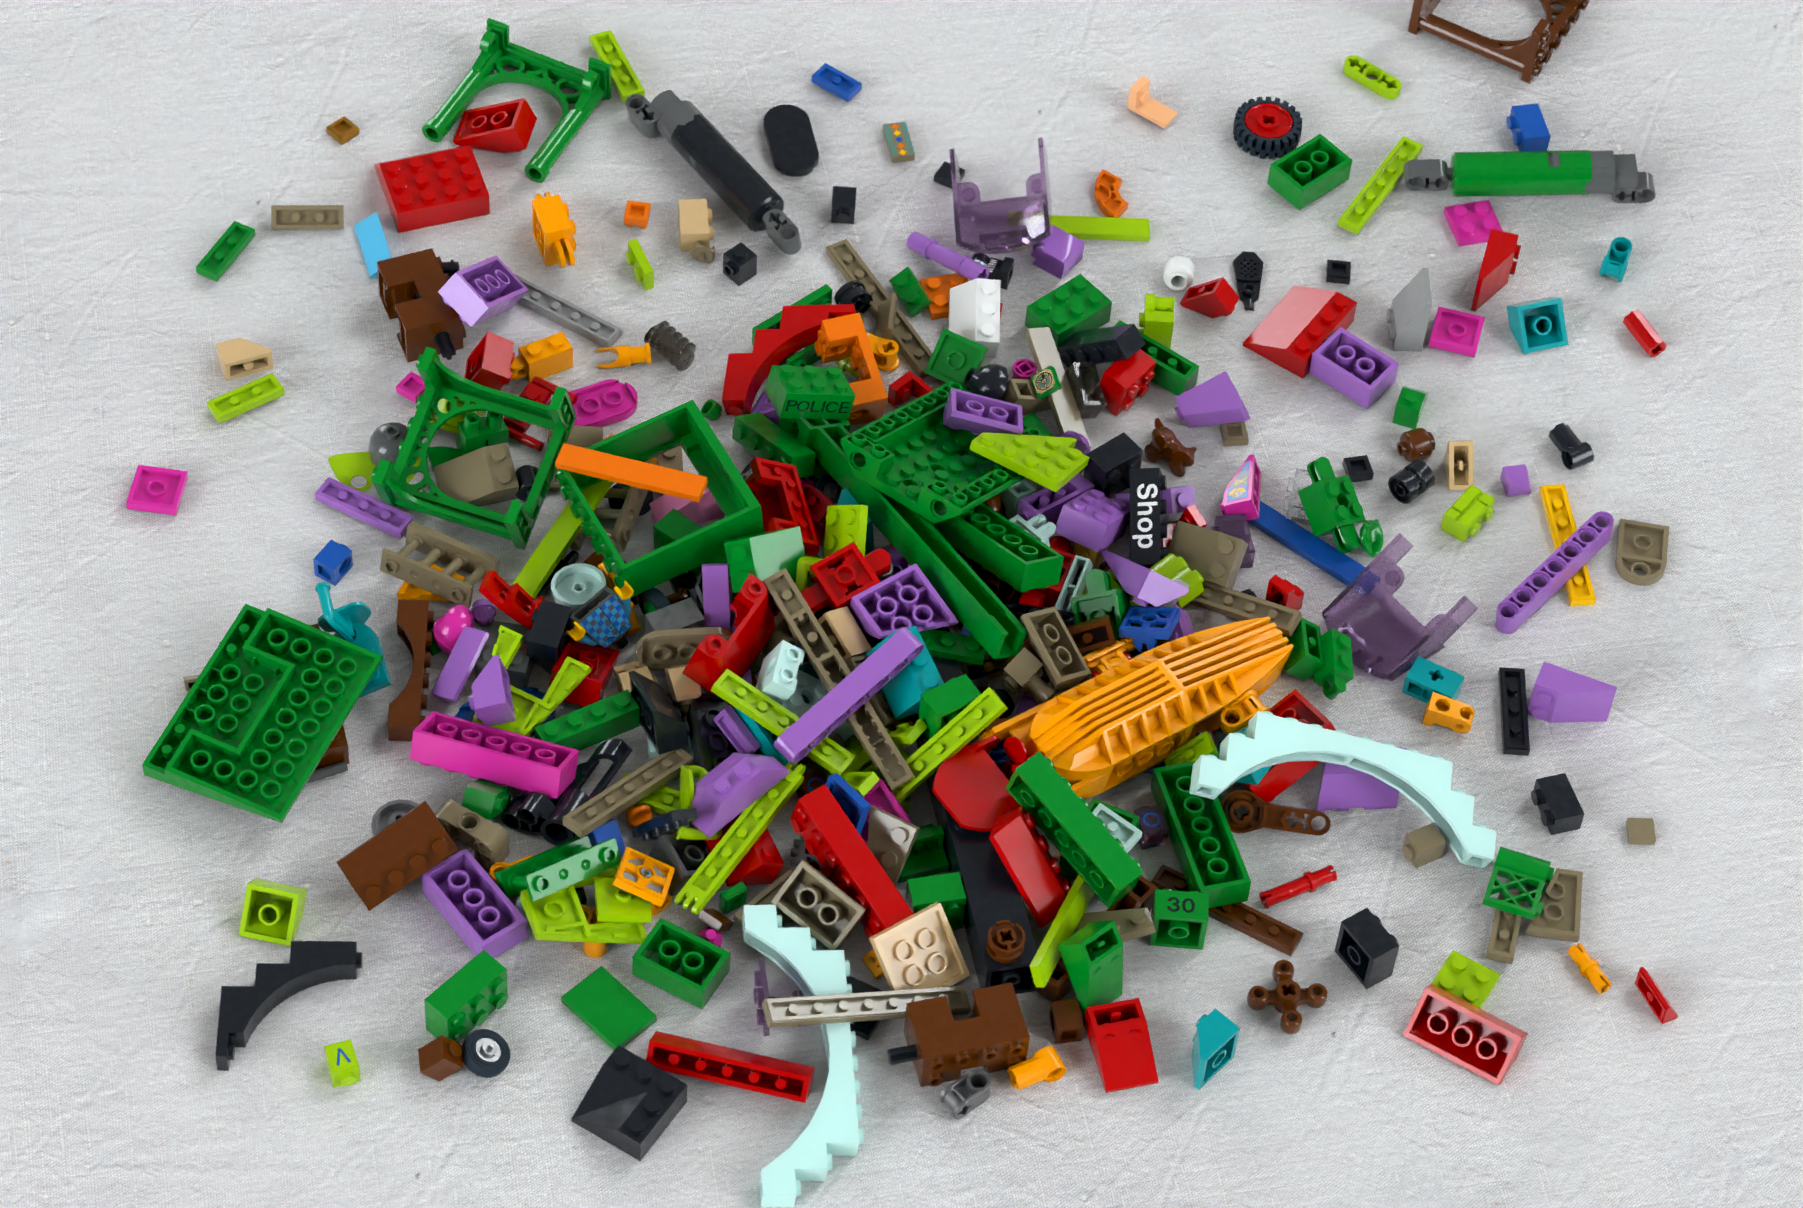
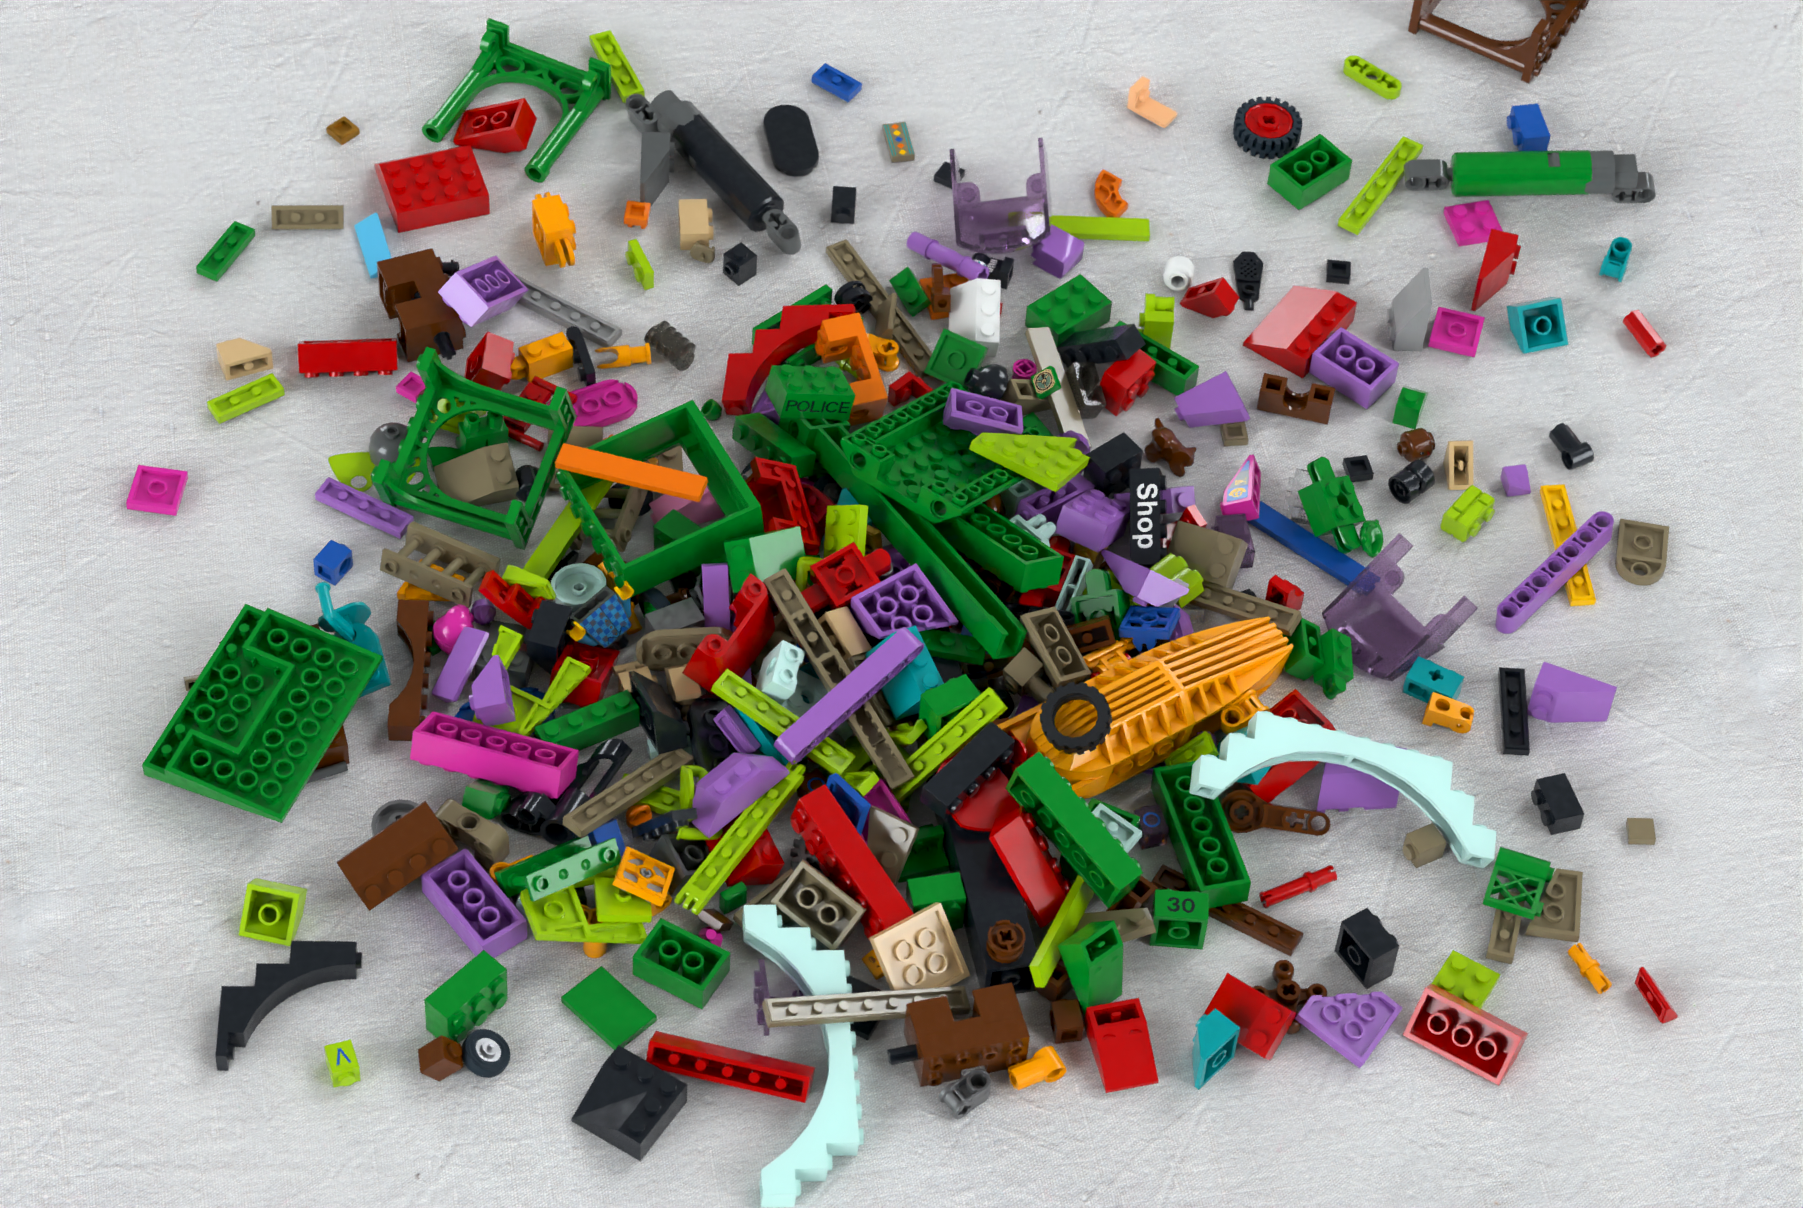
none -> red slope [298,338,398,378]
none -> lime slope [502,565,556,600]
none -> black hinge [566,326,596,386]
none -> dark grey slope [640,132,675,206]
none -> pearl gold tile [865,524,883,553]
none -> black brick [920,722,1015,820]
none -> reddish brown piece [931,263,951,313]
none -> black tyre [1040,682,1112,755]
none -> red slope [1203,973,1297,1061]
none -> reddish brown arch [1256,373,1335,425]
none -> medium lavender plate [1295,991,1403,1068]

